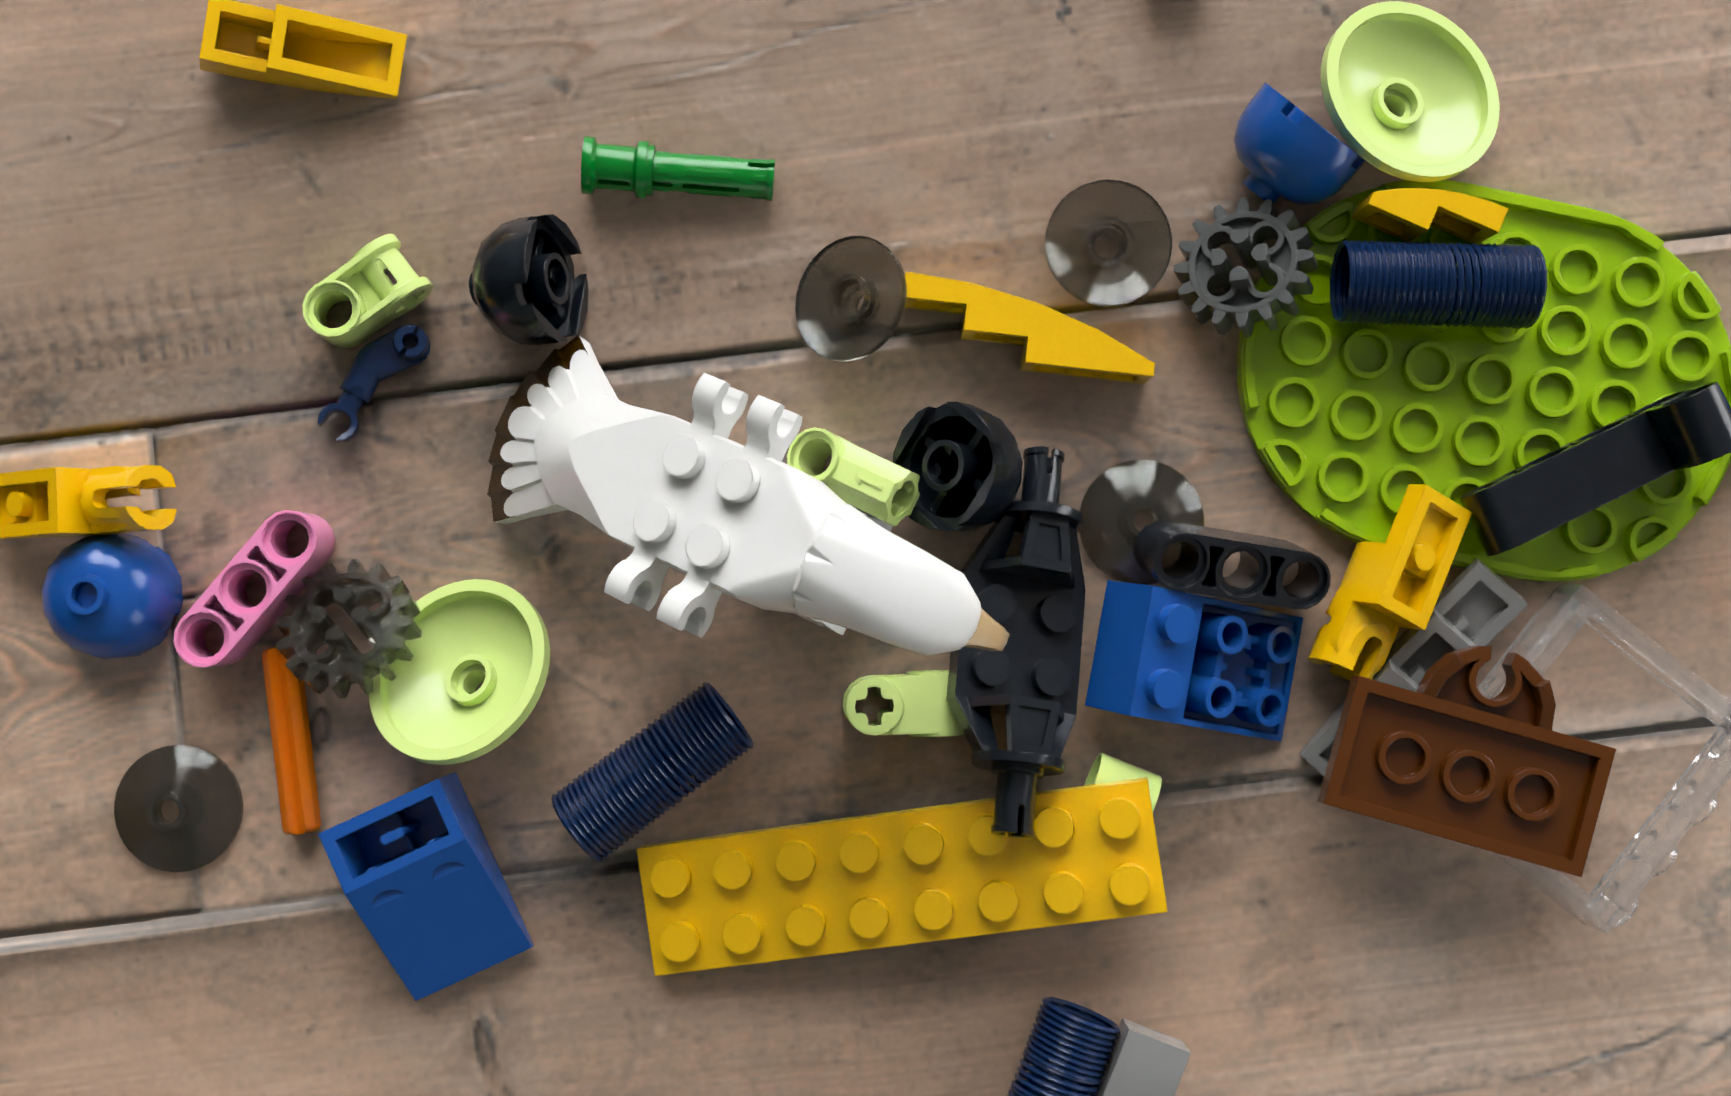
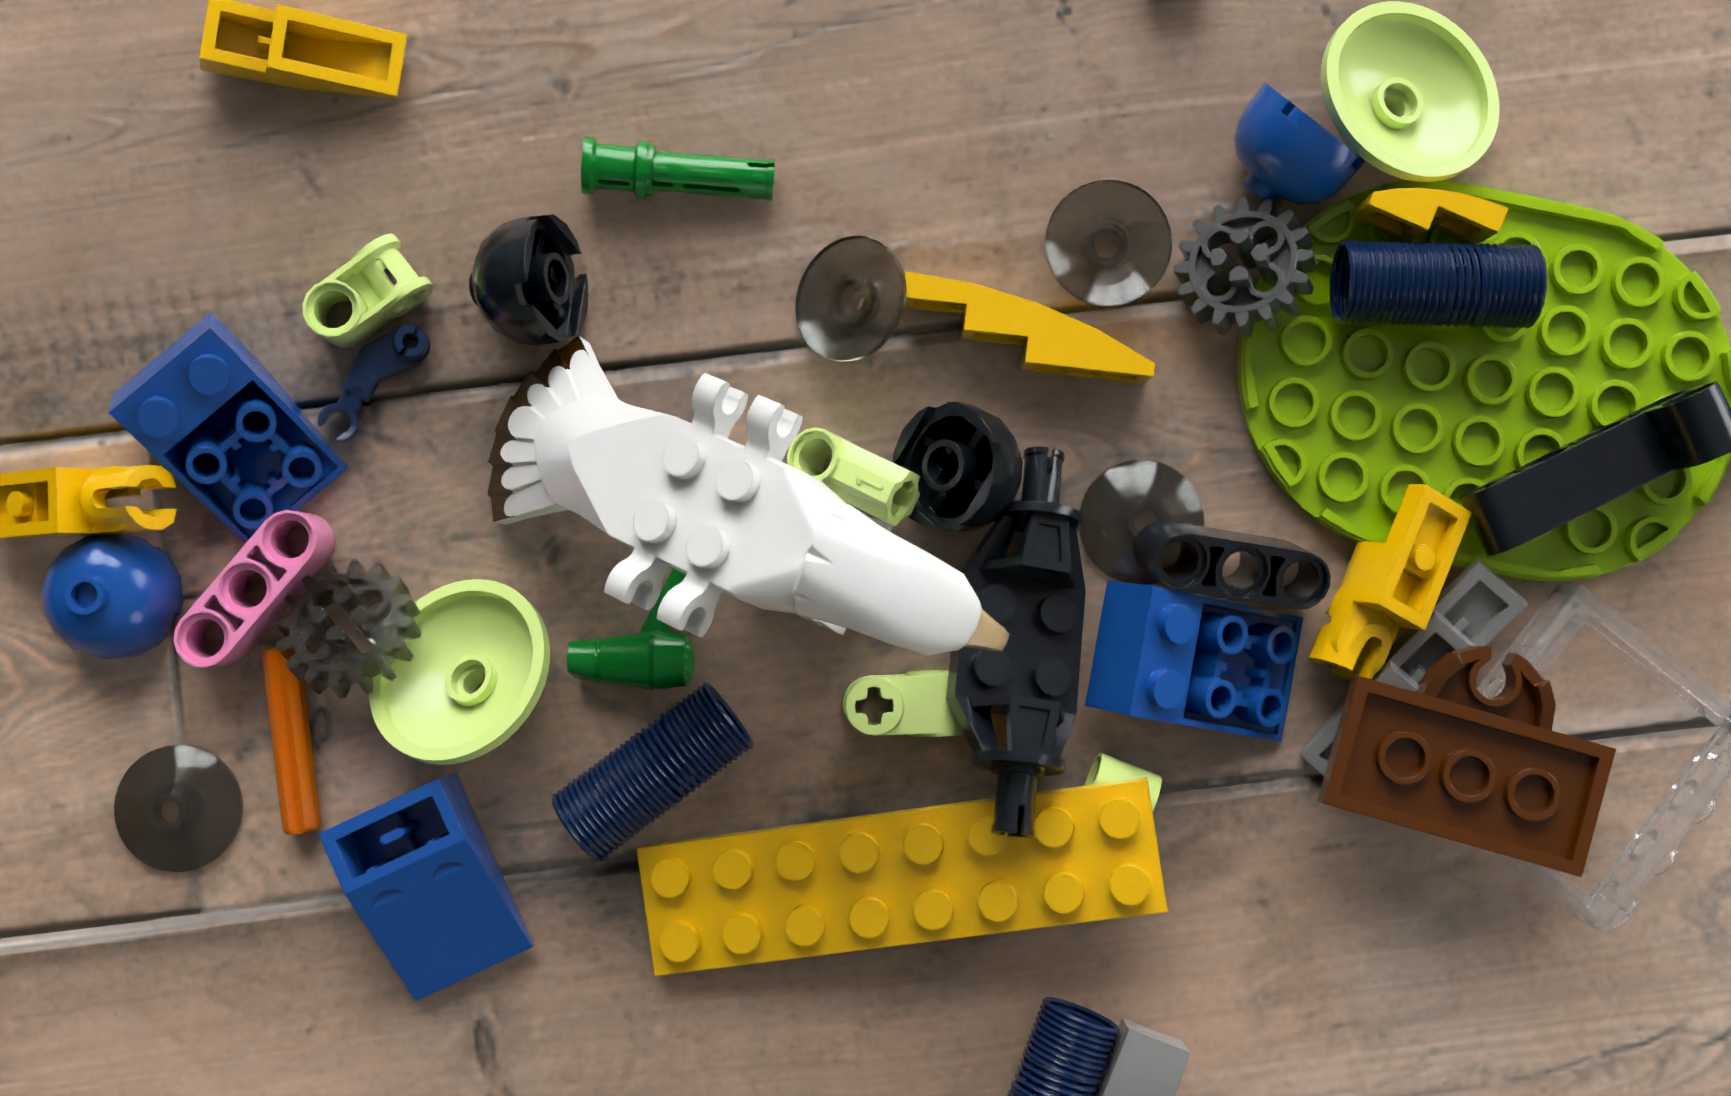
none -> blue slope [109,312,348,544]
none -> green piece [567,568,695,690]

